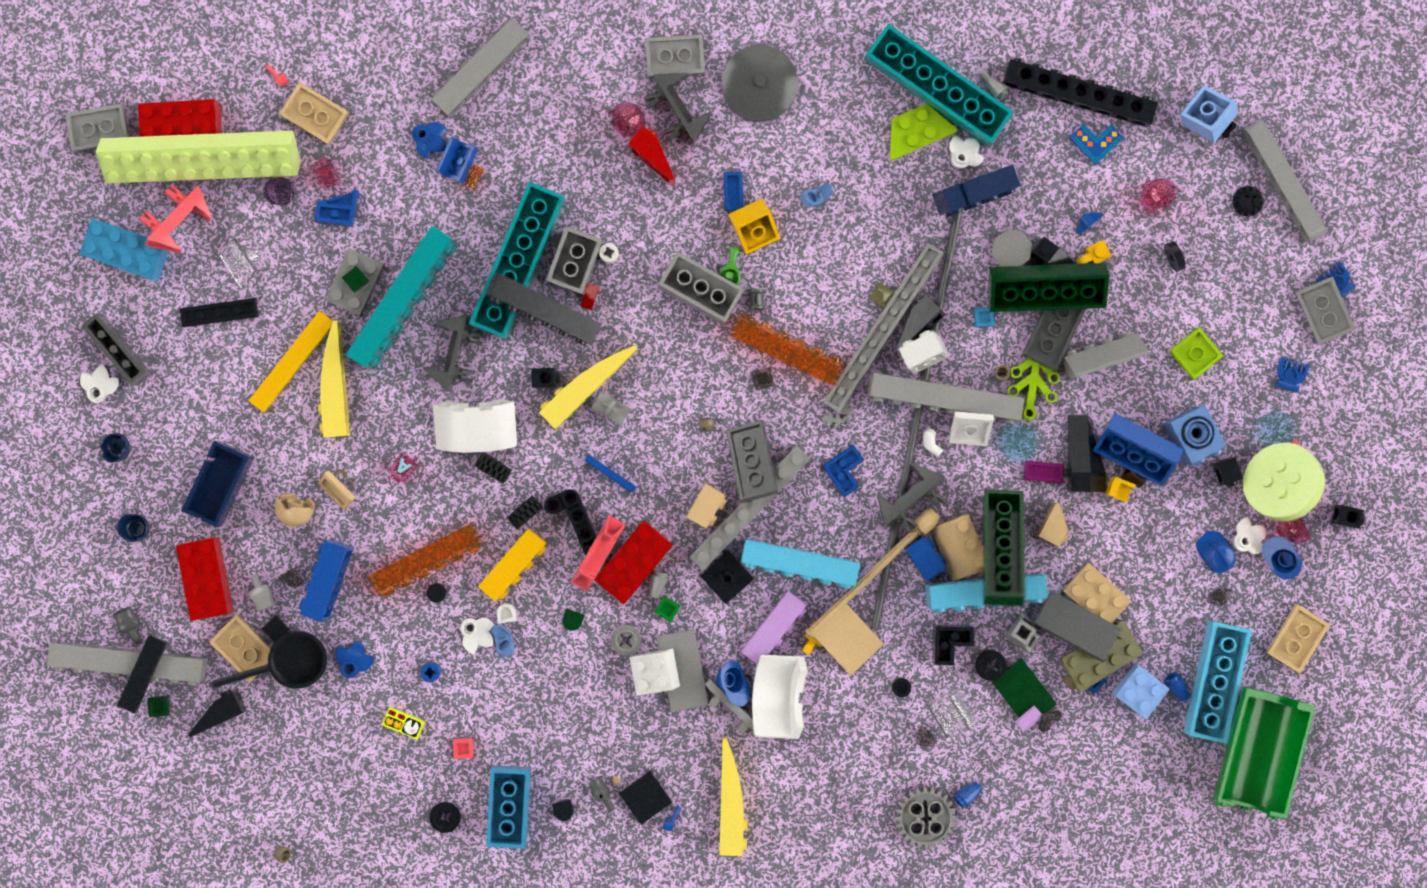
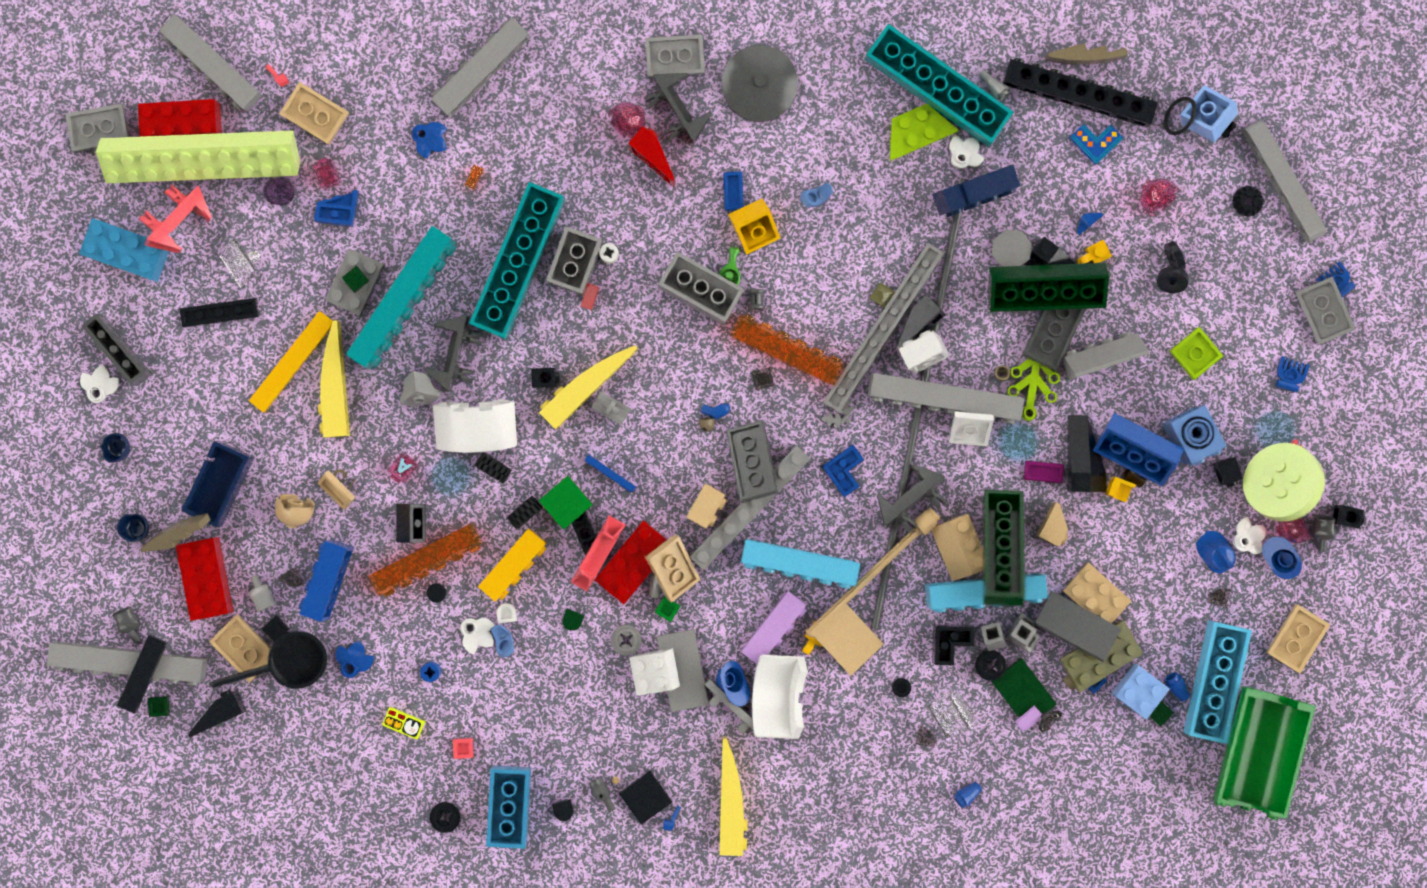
dark tan hinge [274,846,291,863] -> none
blue bracket [436,137,479,184] -> none
black brick [486,273,602,346] -> none
black tile [700,550,754,604] -> none
light grey gear [894,785,957,850] -> none
blue brick [904,536,946,581] -> none
white arm [923,429,943,457] -> none
dark azure tile [974,307,994,327] -> none
none -> dark tan slope [140,513,210,553]
none -> light grey brick [159,14,263,112]
none -> black brick [396,504,426,543]
none -> light grey brick [399,371,440,408]
none -> clear light blue tile [431,457,470,495]
none -> green tile [538,475,593,530]
none -> tan plate [645,534,701,603]
none -> blue arm [701,403,730,419]
none -> light grey brick [981,622,1007,651]
none -> dark tan slope [1045,43,1128,65]
none -> dark green tile [1150,701,1174,726]
none -> black piece [1157,267,1189,293]
none -> black tyre [1163,97,1196,135]
none -> dark grey piece [1312,515,1335,552]

